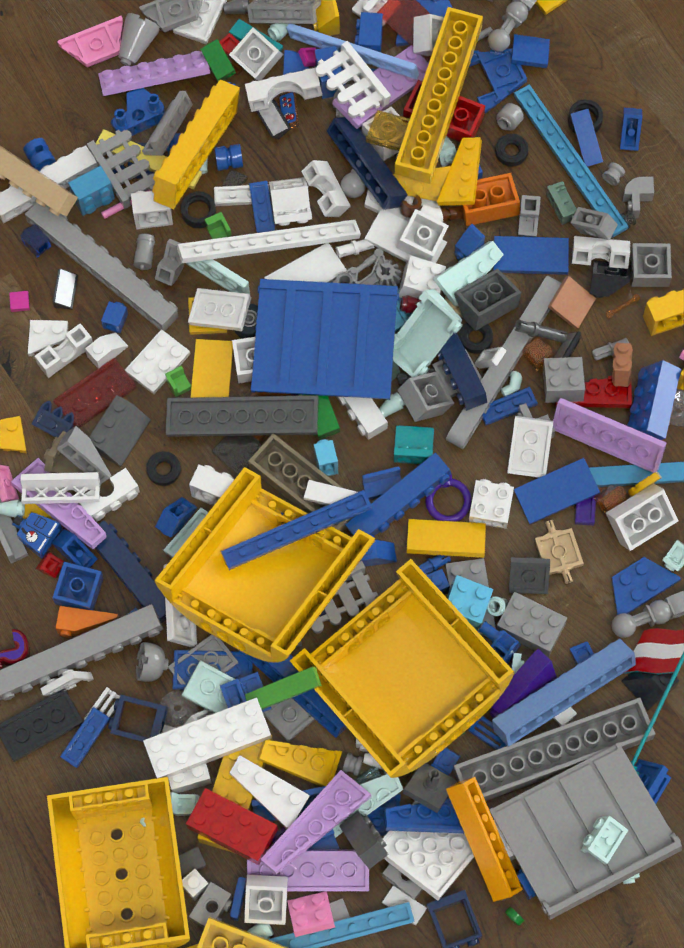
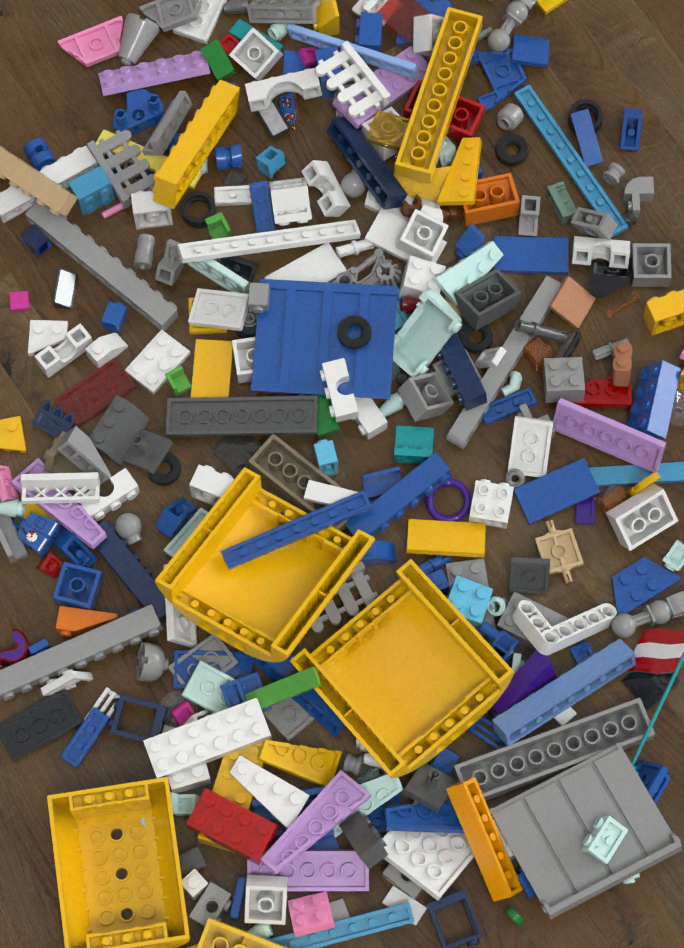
none -> blue plate [28,638,50,656]
none -> light grey piece [115,513,142,545]
none -> dark grey tile [122,429,173,474]
none -> dark pink tile [170,700,195,727]
none -> black slope [220,256,260,282]
none -> light grey brick [248,283,270,313]
none -> dark azure brick [255,146,286,179]
none -> white arch [319,358,359,422]
none -> black tyre [337,315,372,350]
none -> flat silver plate [506,469,525,488]
none -> white beam [512,600,617,655]

